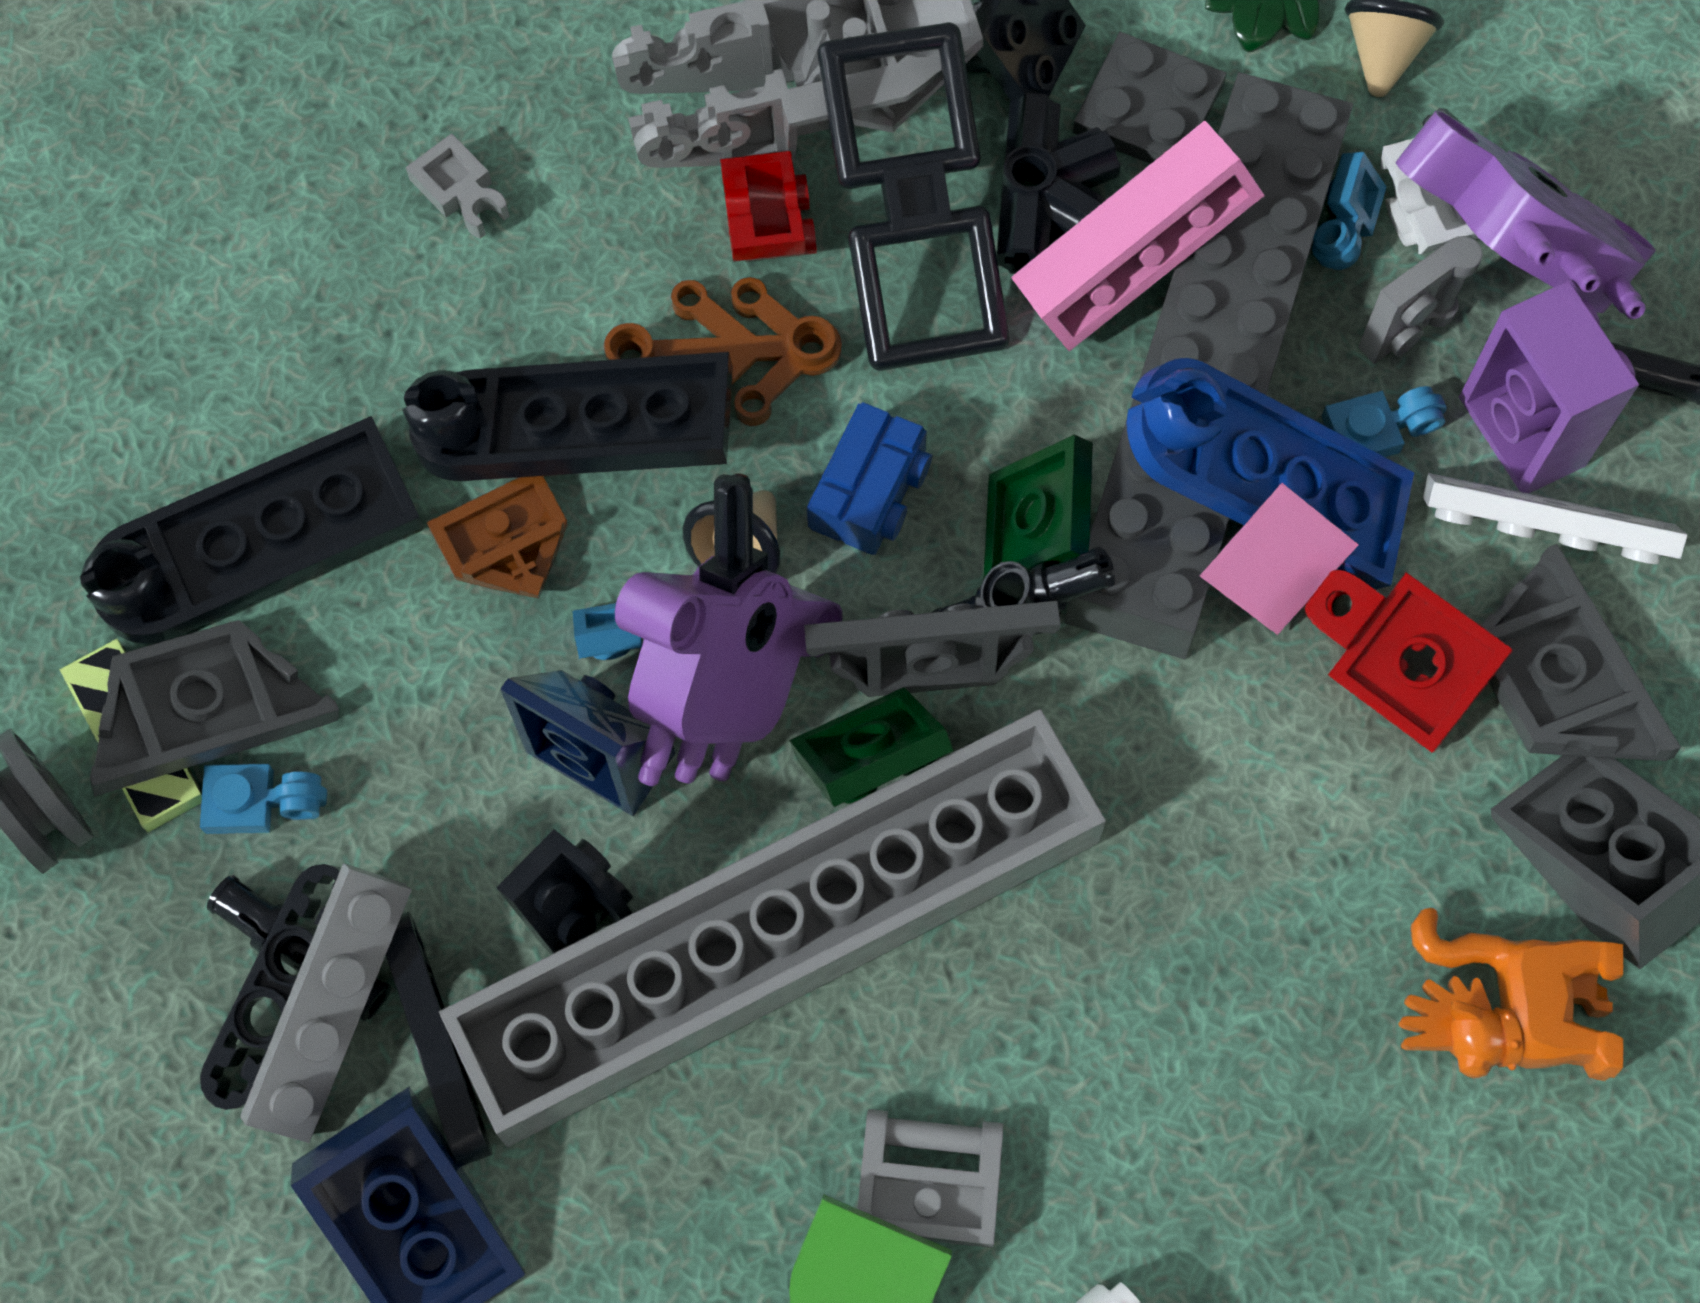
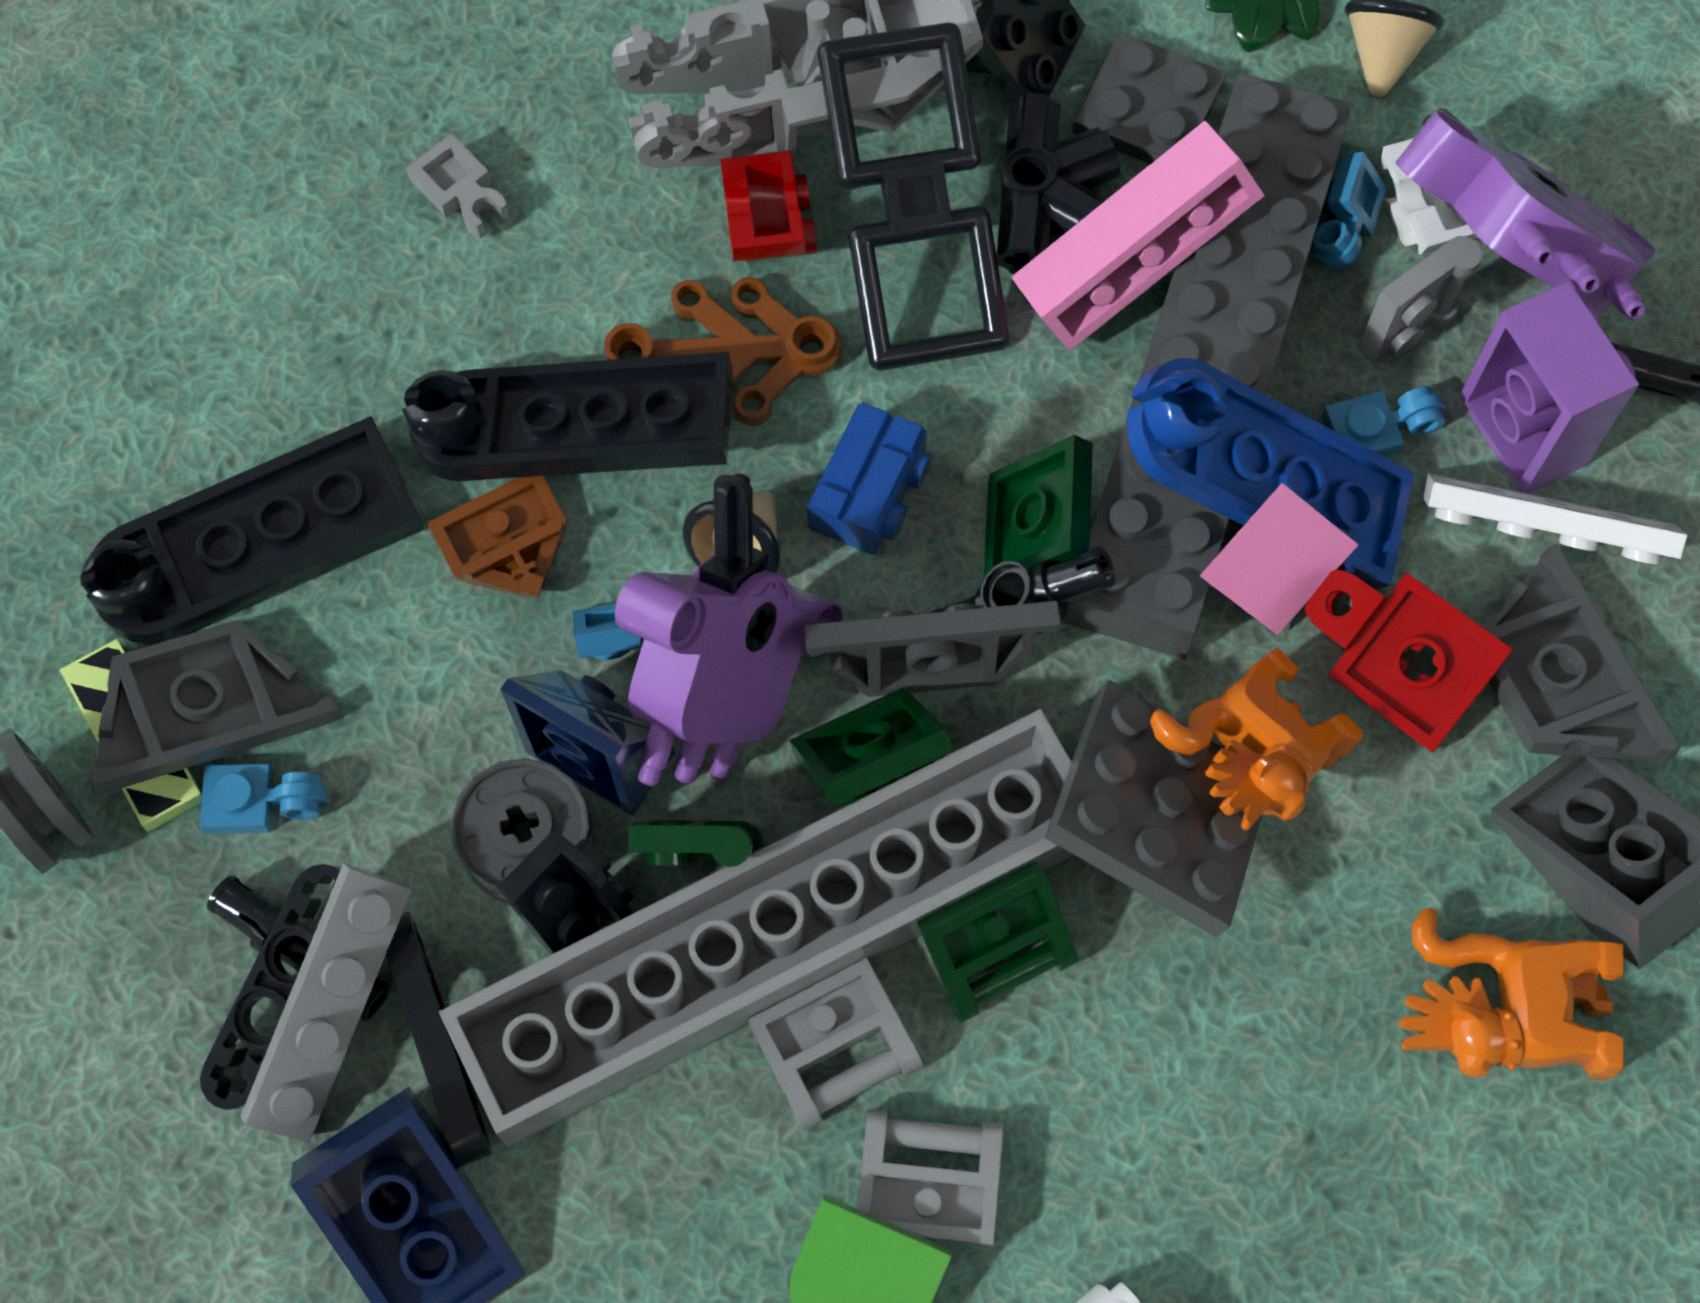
none -> dark grey wheel [450,758,595,902]
none -> dark green plate [628,820,763,867]
none -> light grey plate [747,957,923,1131]
none -> dark green plate [917,861,1079,1023]
none -> dark grey plate [1044,680,1262,938]
none -> orange animal [1150,648,1364,830]

